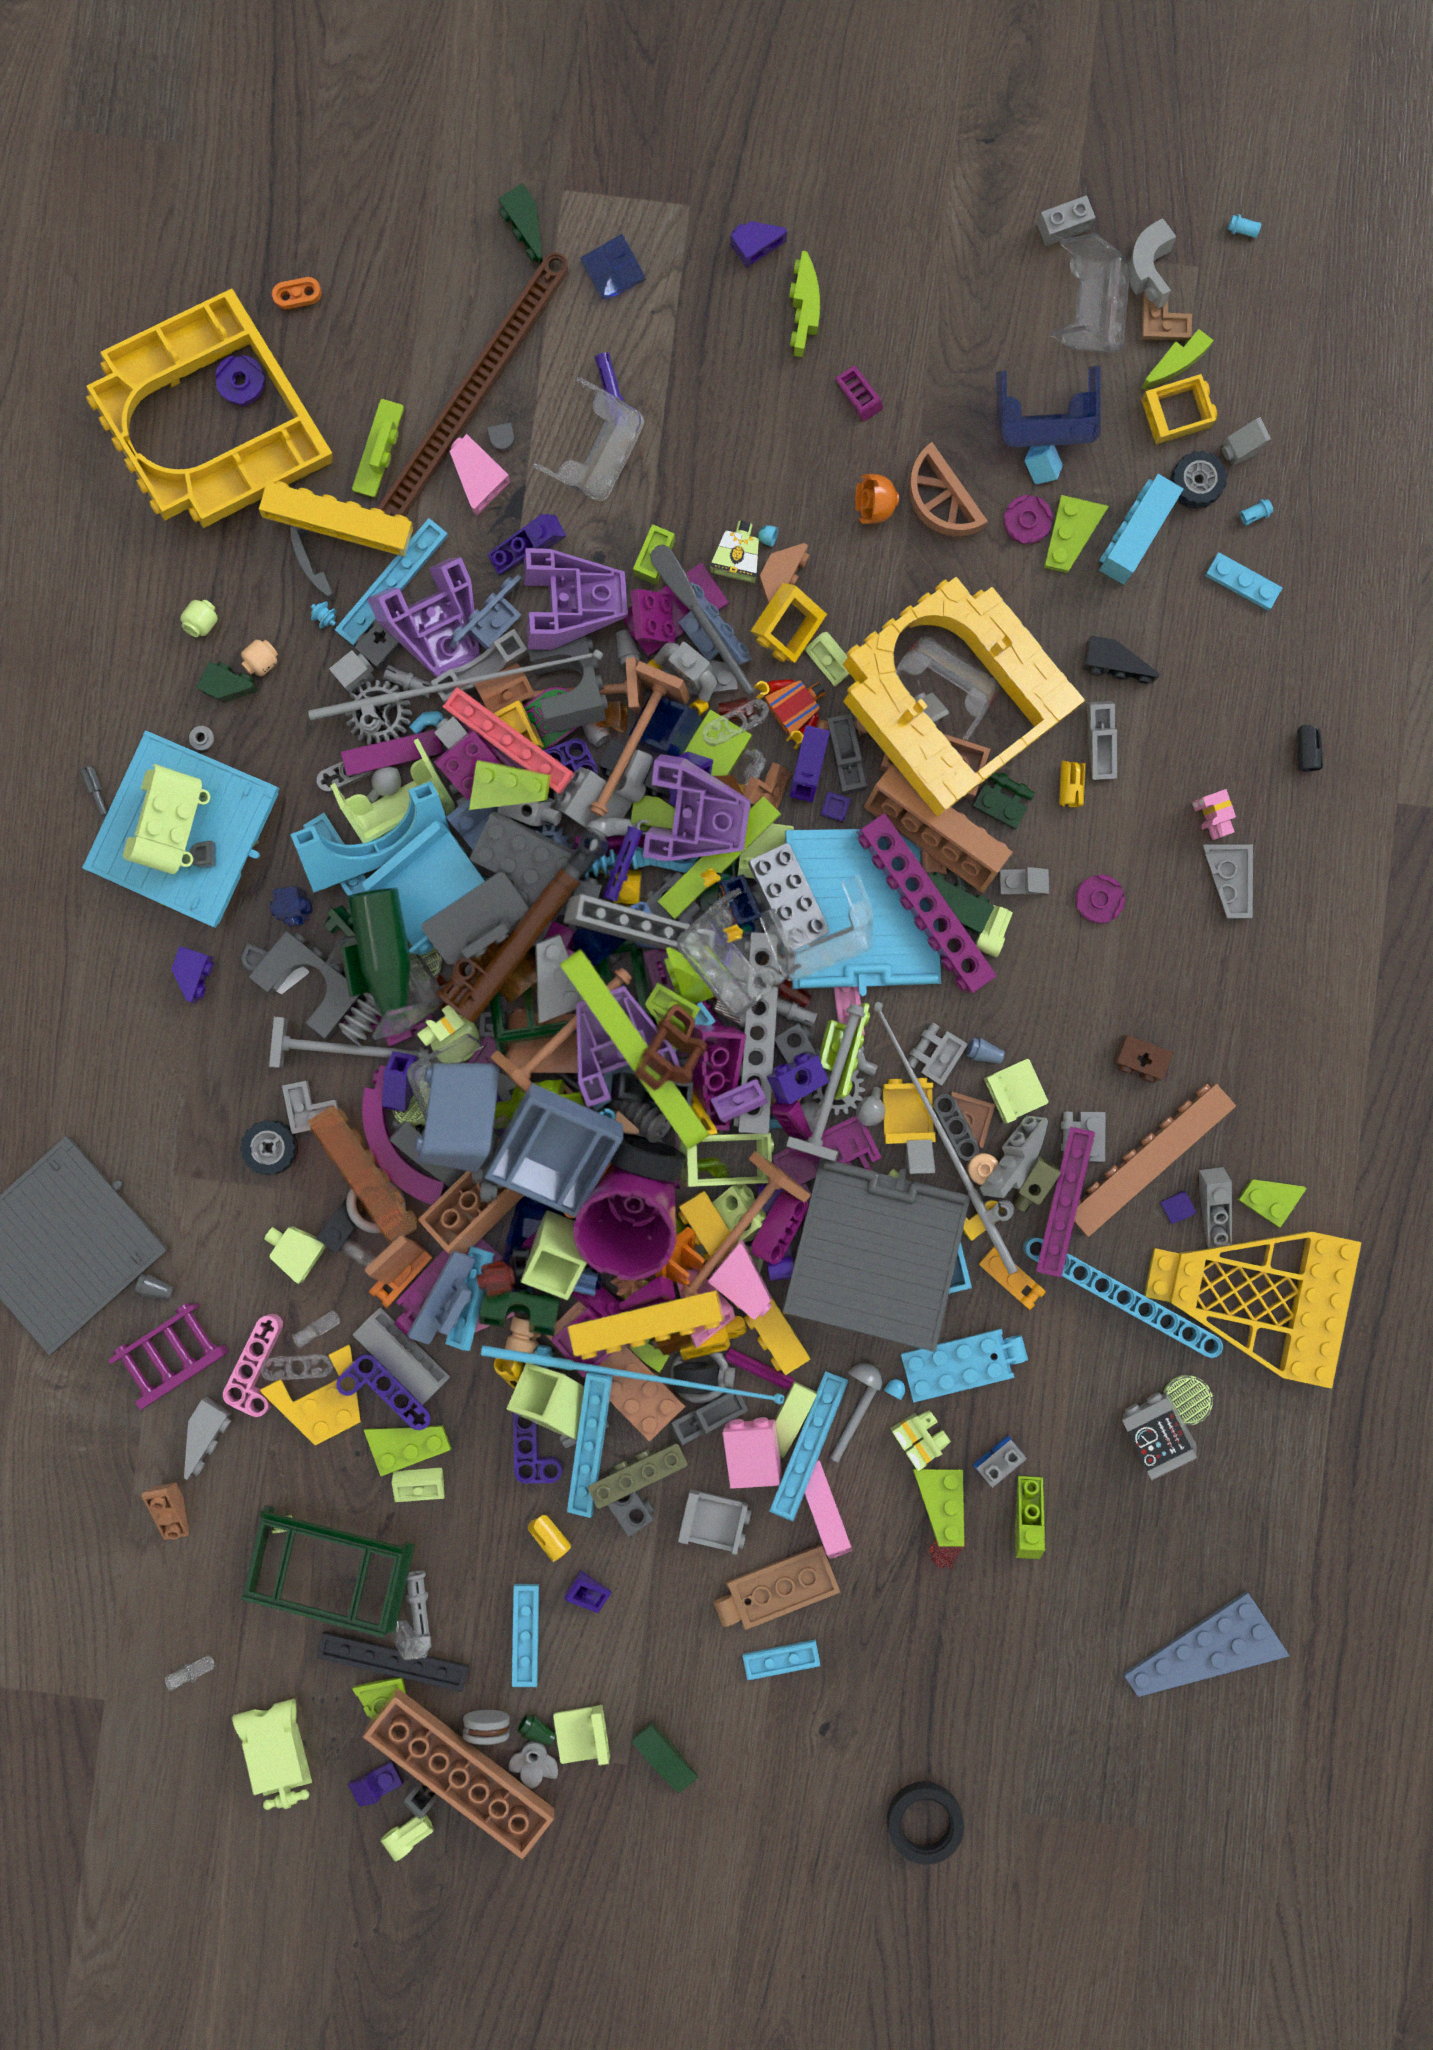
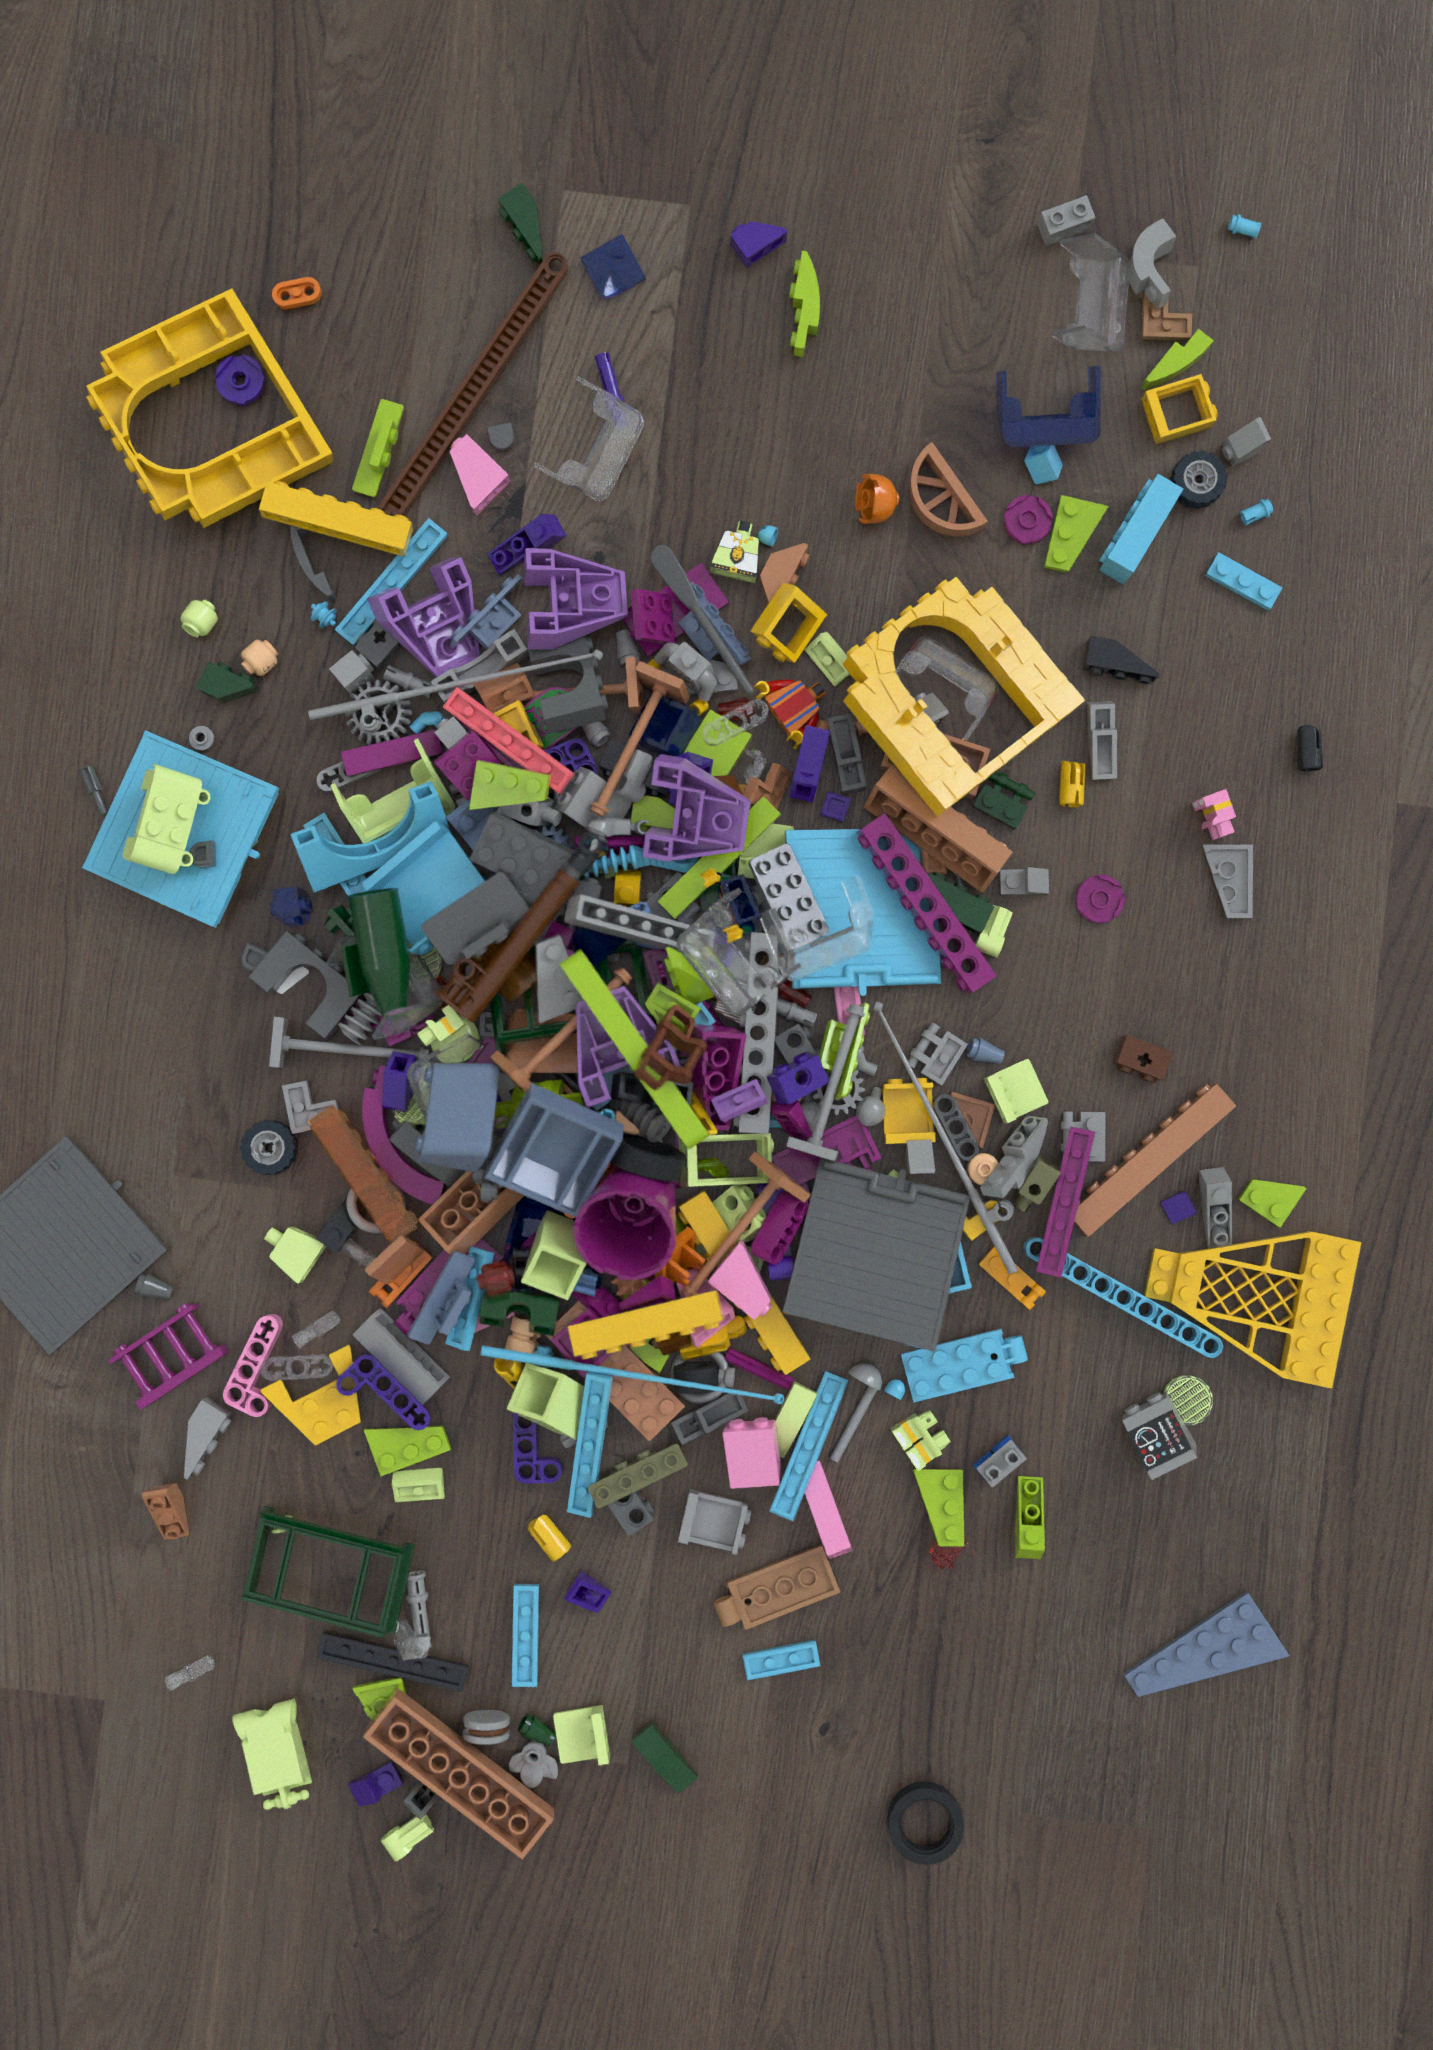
dark purple slope [171,946,214,1003] -> none
light grey piece [367,767,402,802] -> none
clear orange bracket [596,701,627,731] -> none
dark purple pin [602,826,643,901] -> none
lime panel [633,524,675,585] -> none
magenta slope [835,365,883,421] -> none

